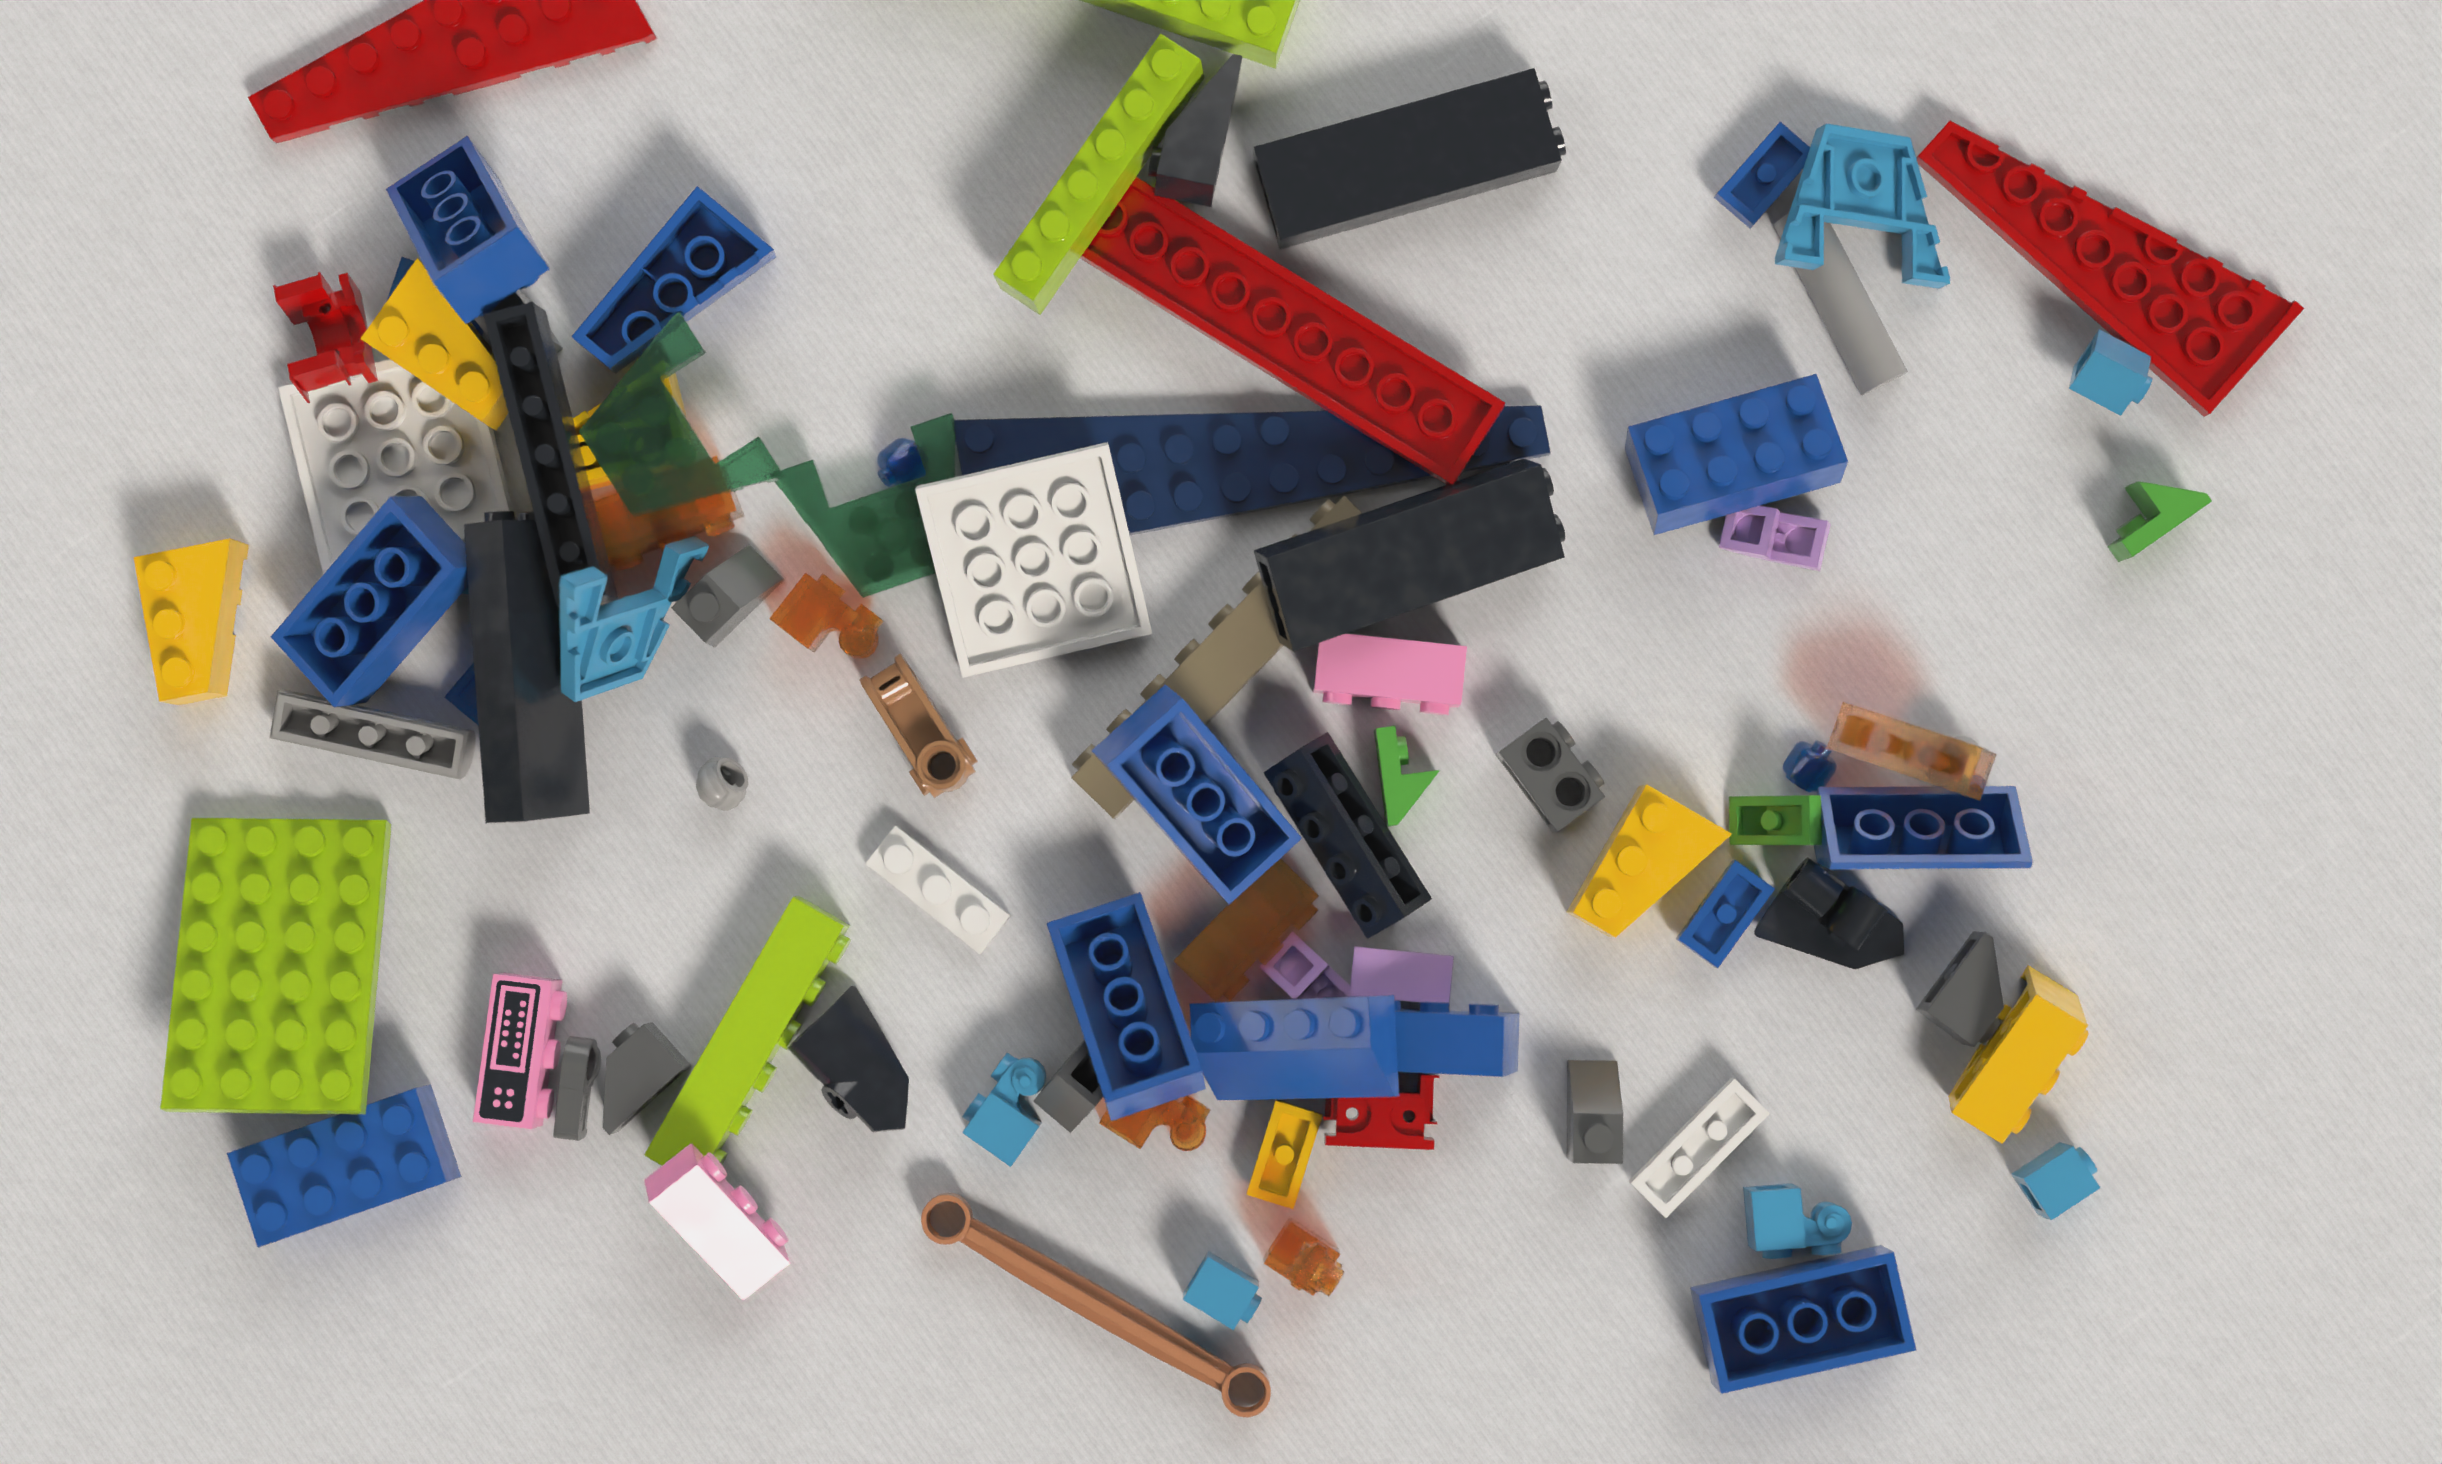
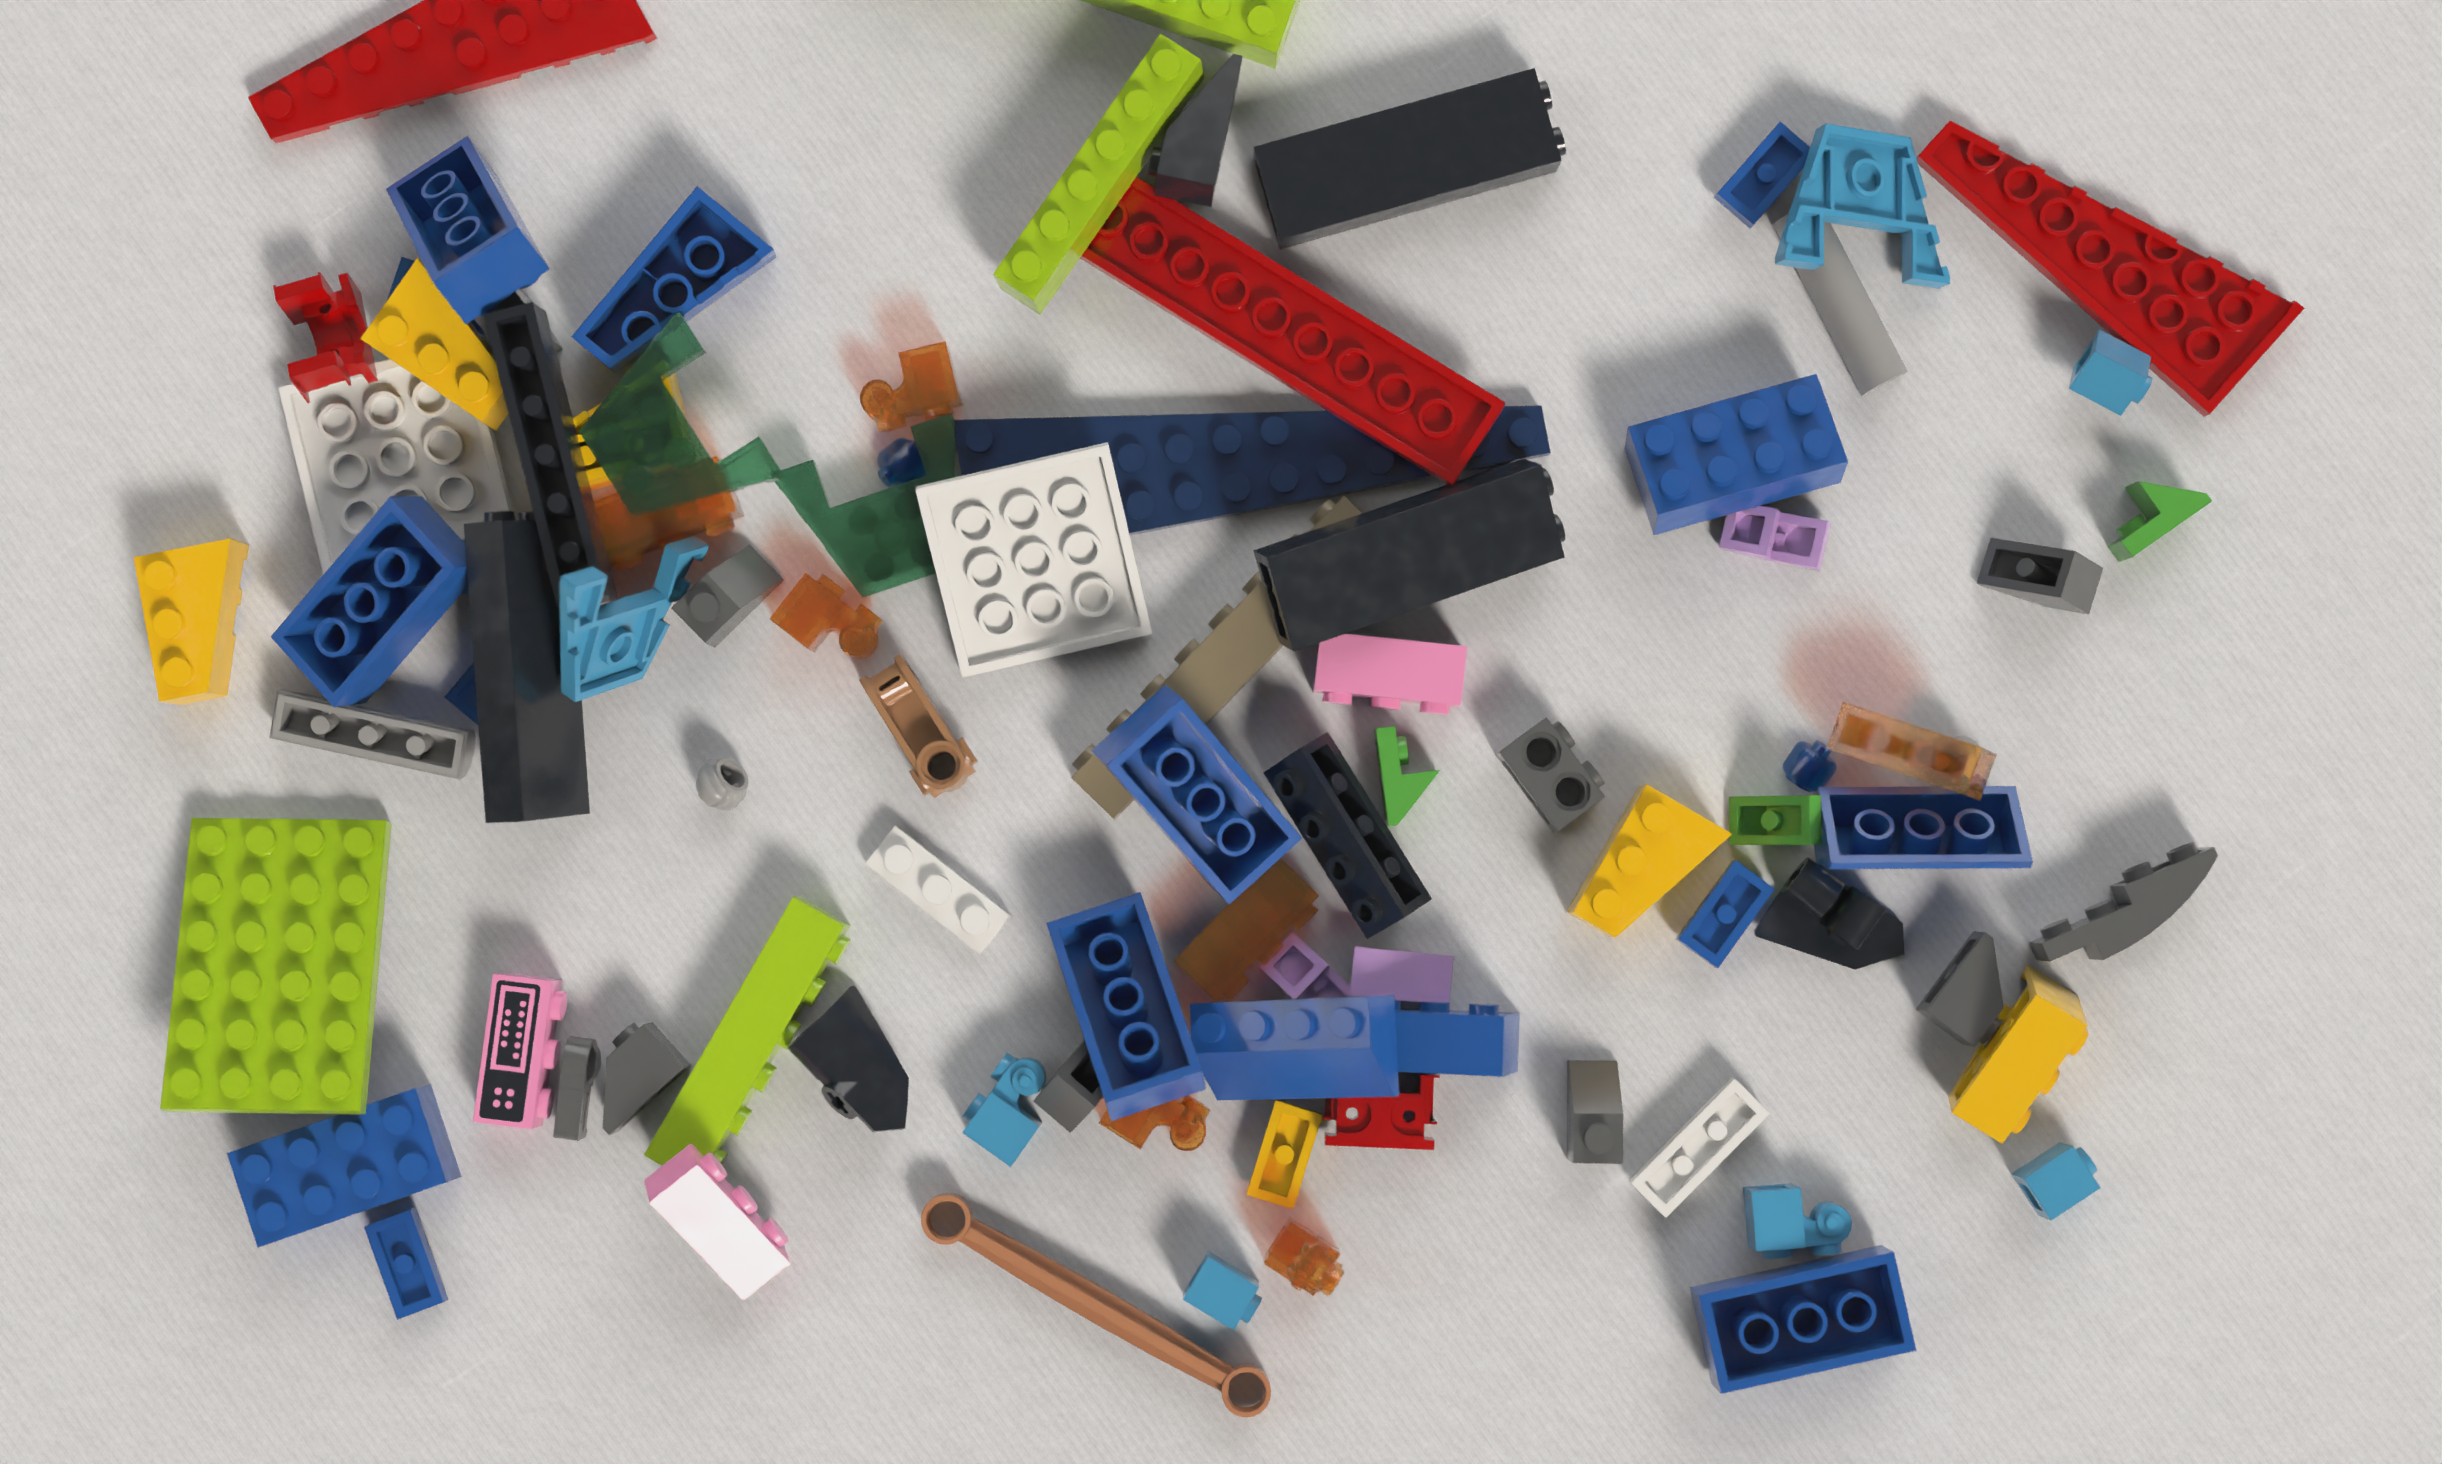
none -> blue plate [364,1208,449,1320]
none -> clear orange brick [860,341,963,432]
none -> dark grey slope [1977,538,2103,614]
none -> dark grey slope [2029,842,2218,962]

